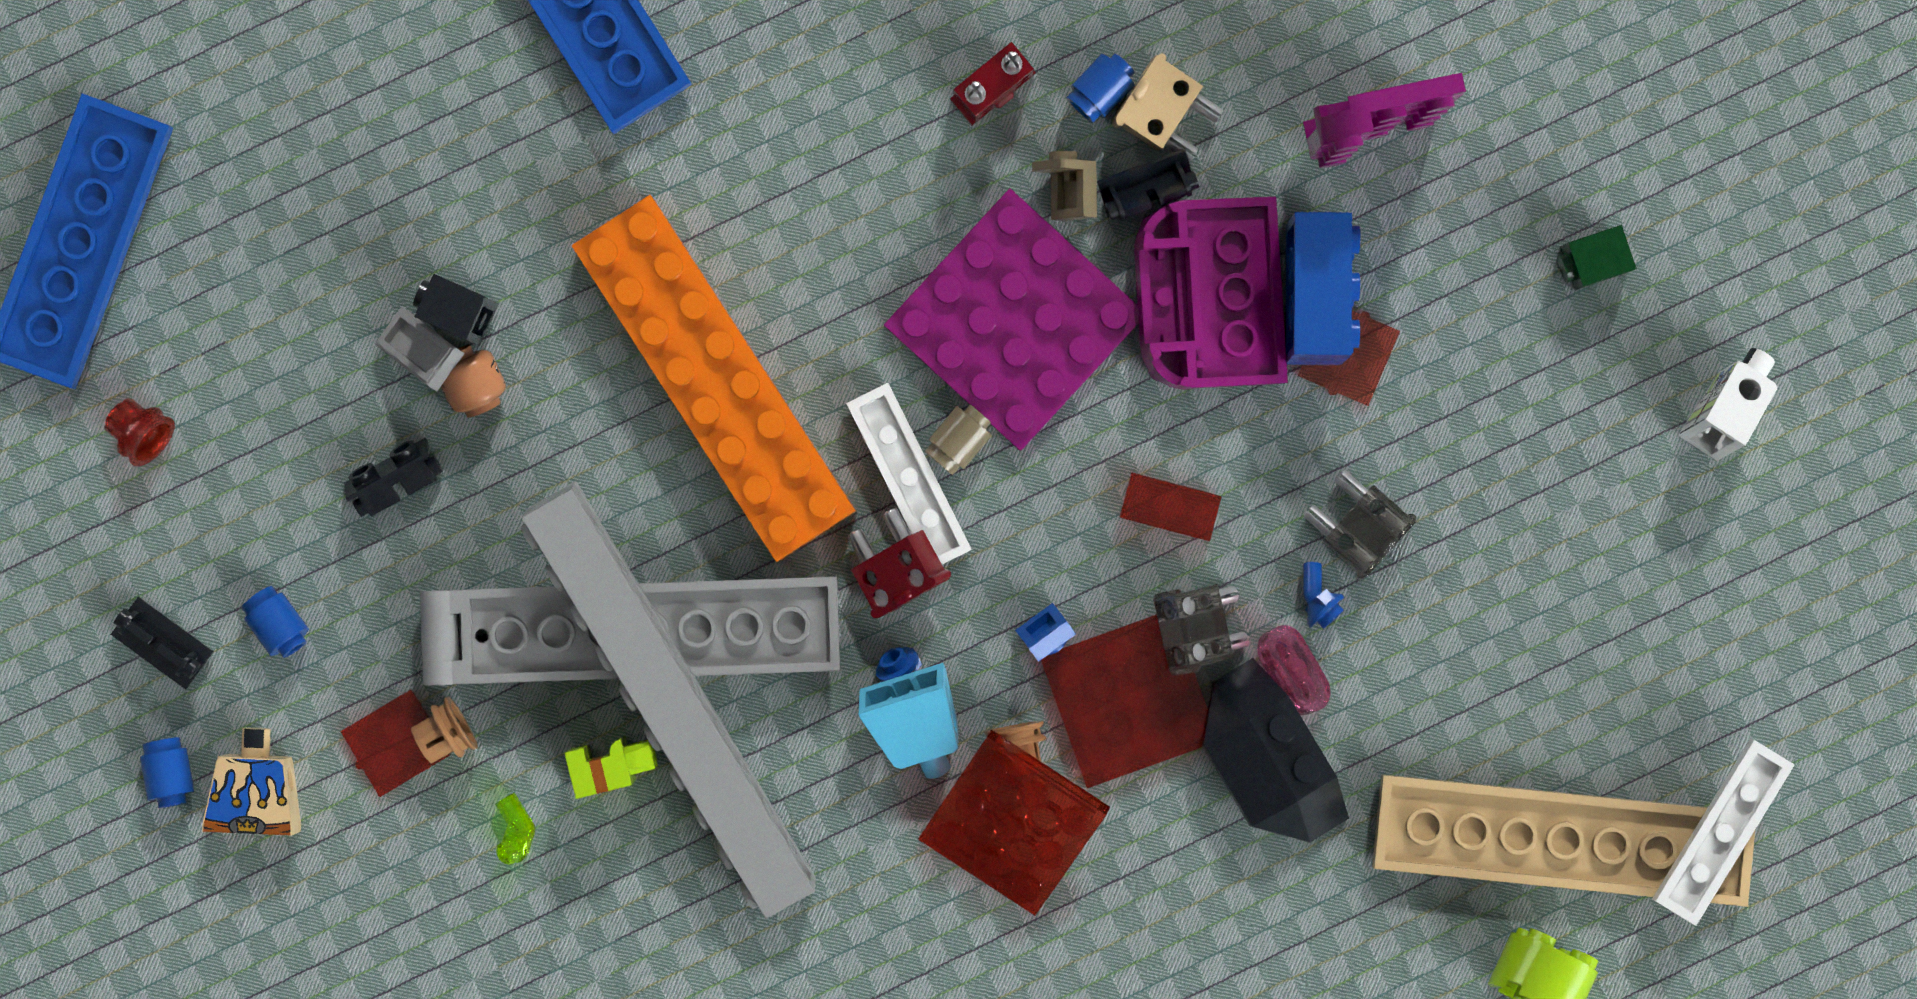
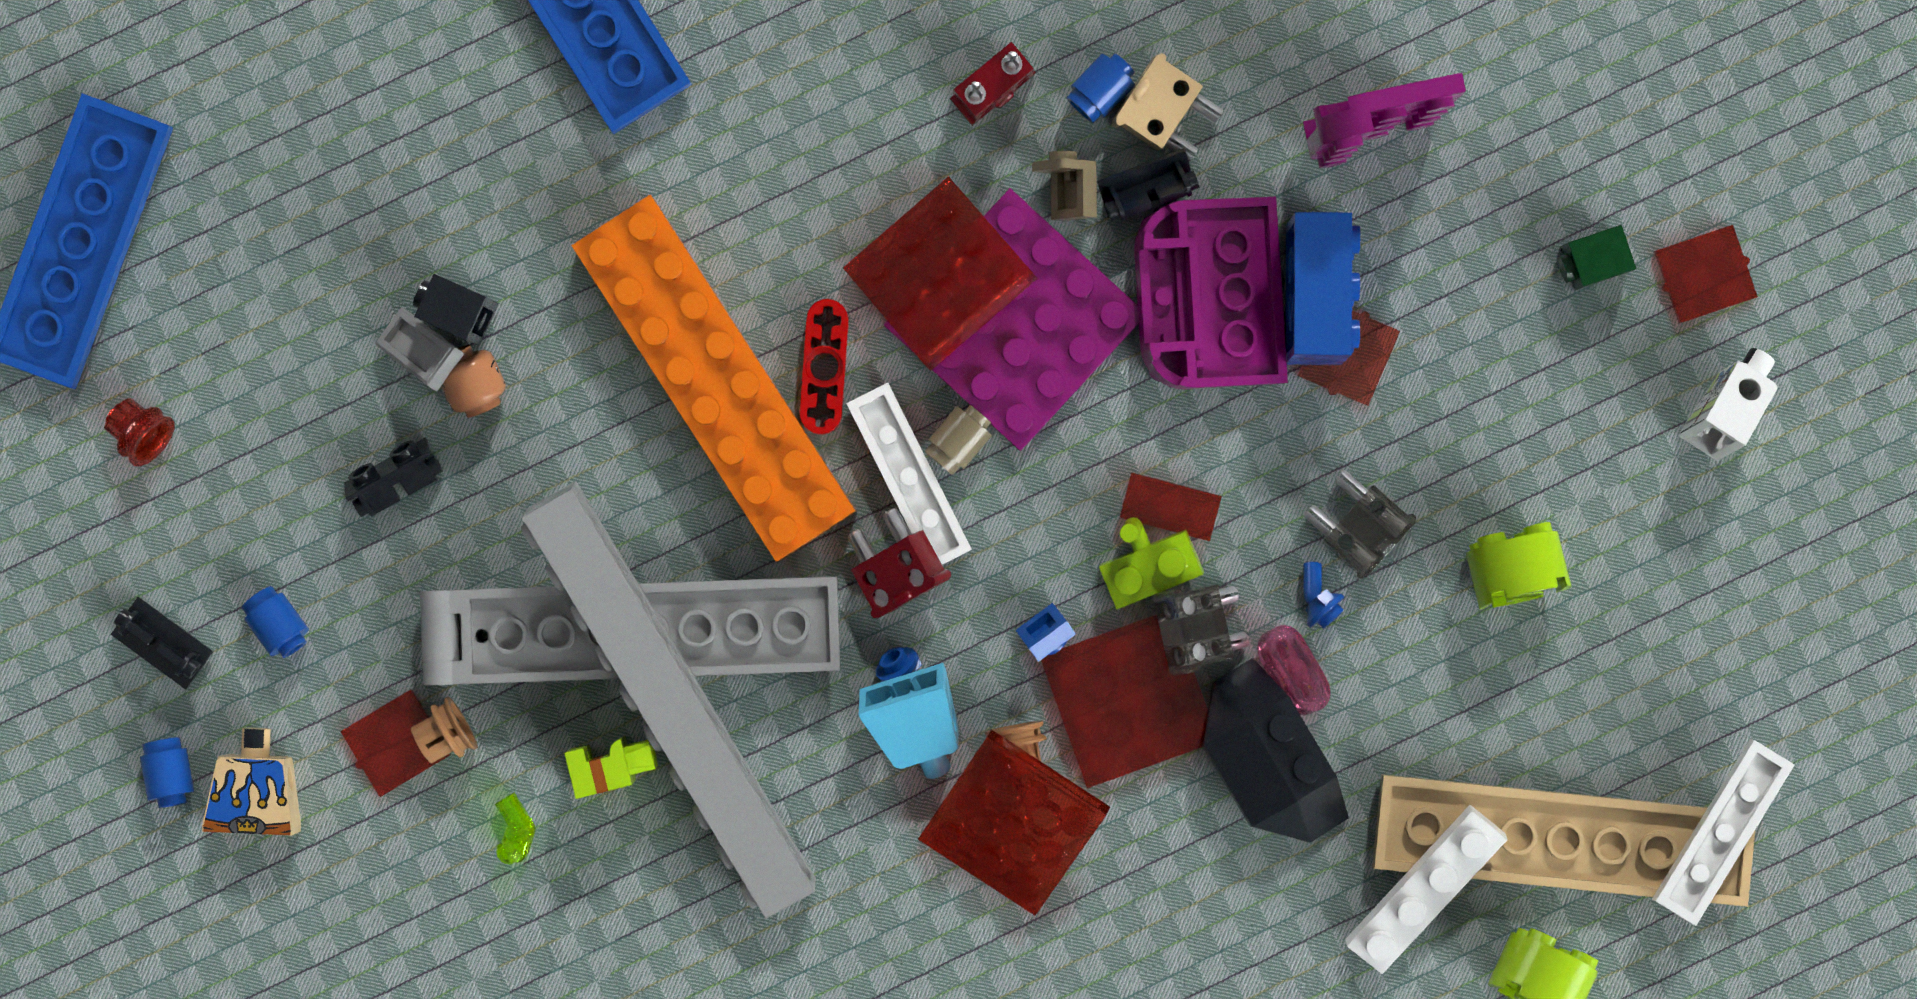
none -> red beam [800,299,849,435]
none -> clear red plate [843,176,1038,371]
none -> lime plate [1099,517,1204,609]
none -> white plate [1345,805,1508,974]
none -> lime brick [1466,522,1572,609]
none -> clear red piece [1654,225,1758,324]

